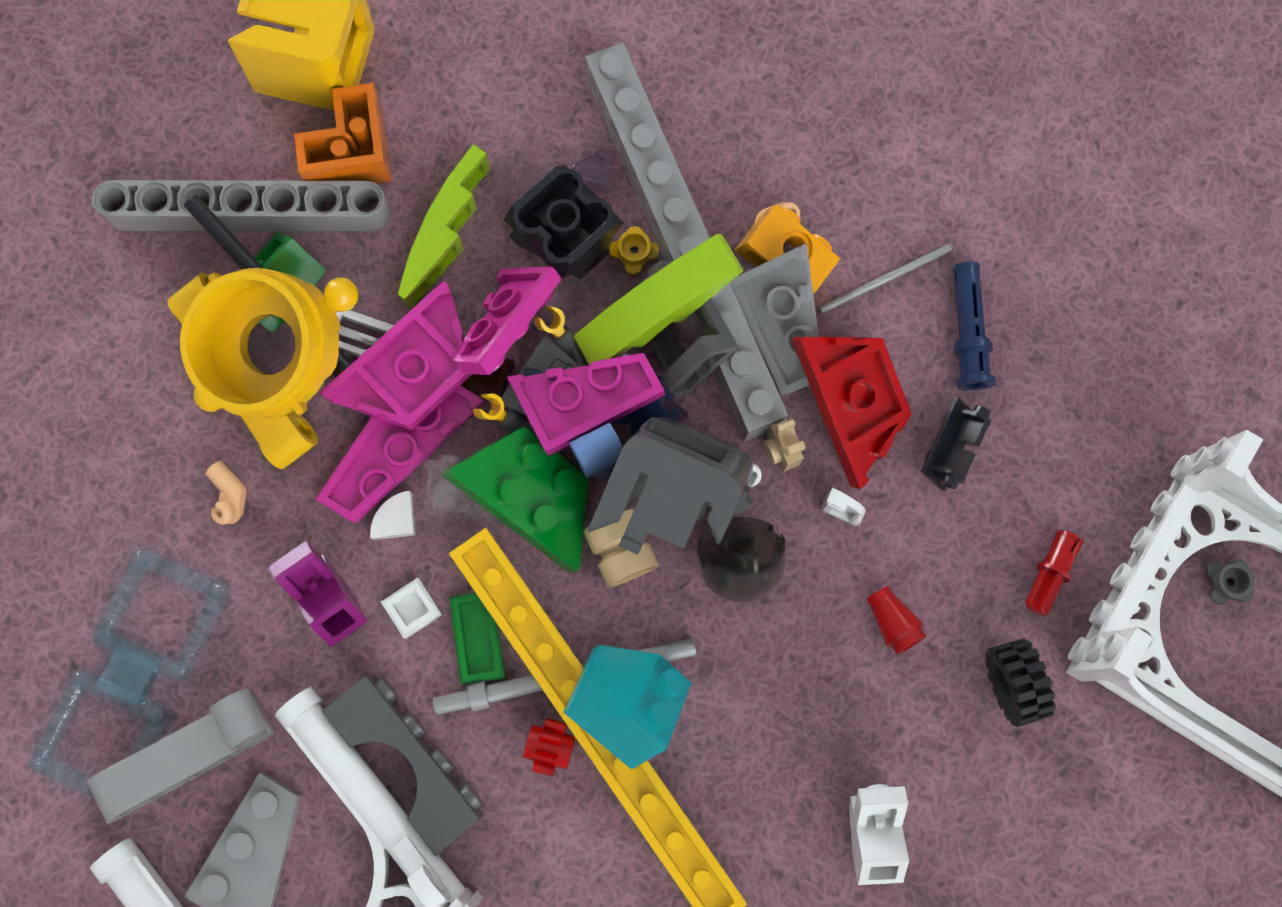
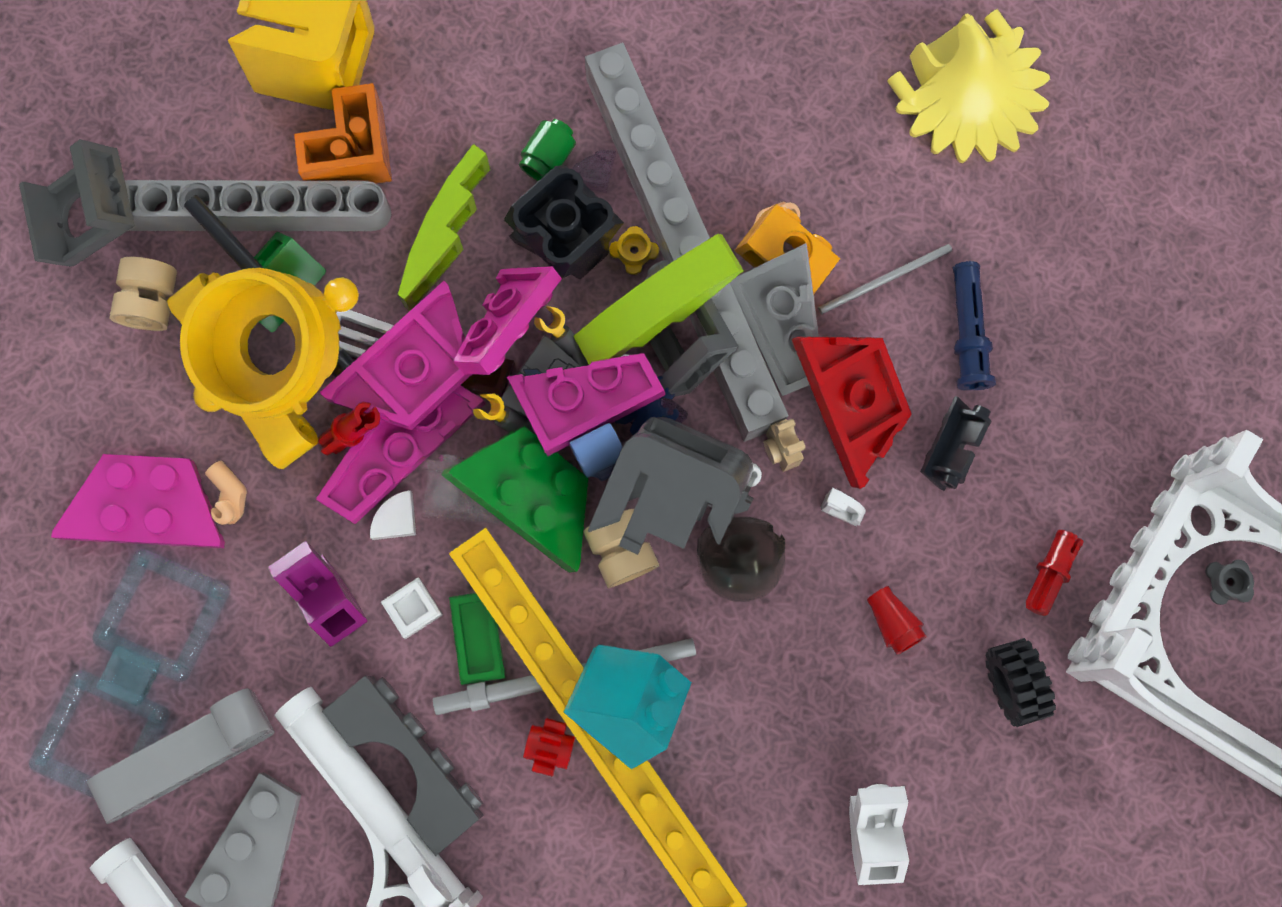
none -> dark grey panel [19,139,135,267]
none -> dark pink wing [51,454,225,548]
none -> tan wheel [110,257,177,331]
none -> red axle [318,402,381,456]
none -> green brick [519,119,576,181]
none -> light yellow piece [887,9,1050,163]

